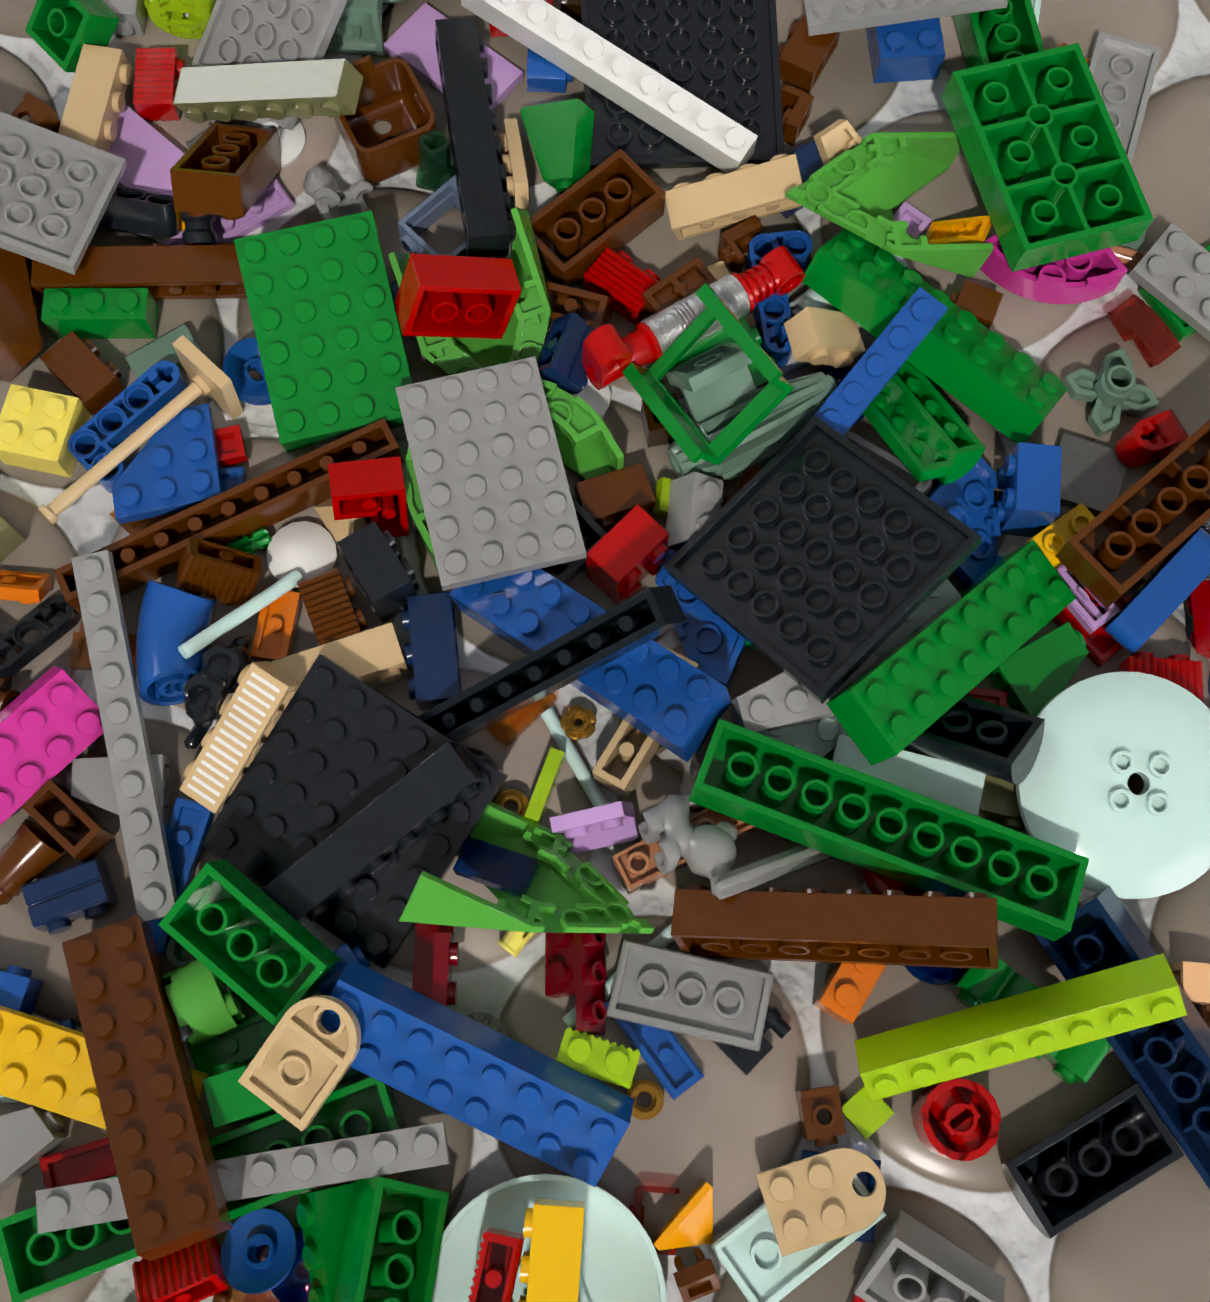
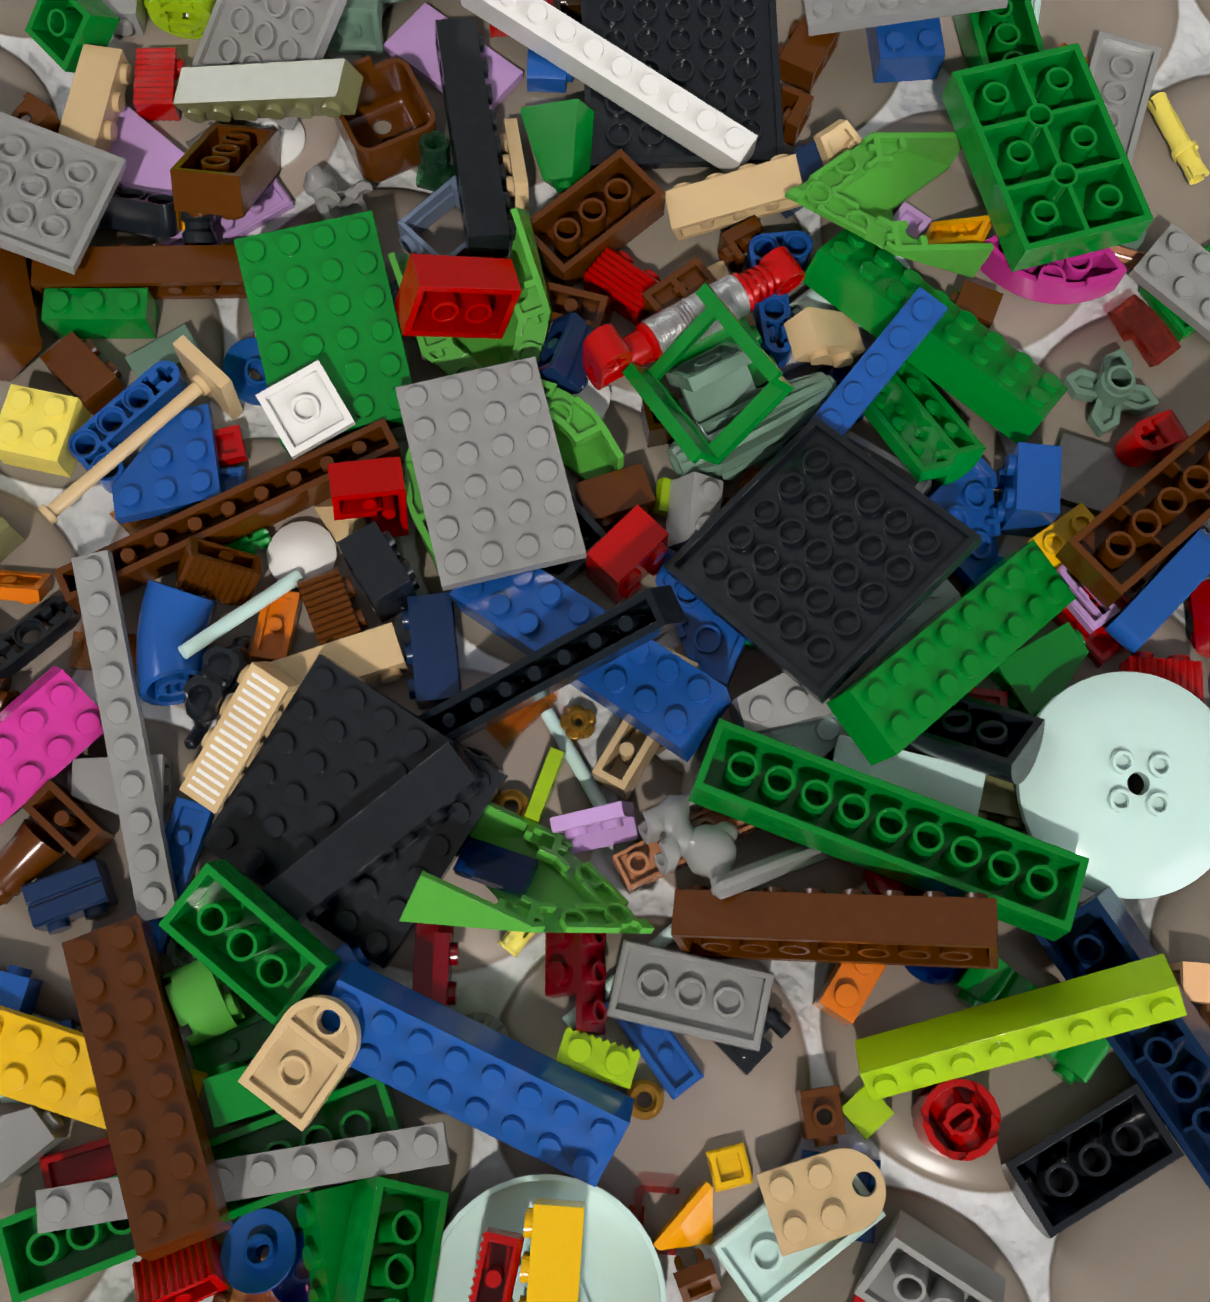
none -> white plate [255,360,356,460]
none -> yellow tile [705,1142,754,1192]
none -> light yellow pin [1147,92,1210,185]

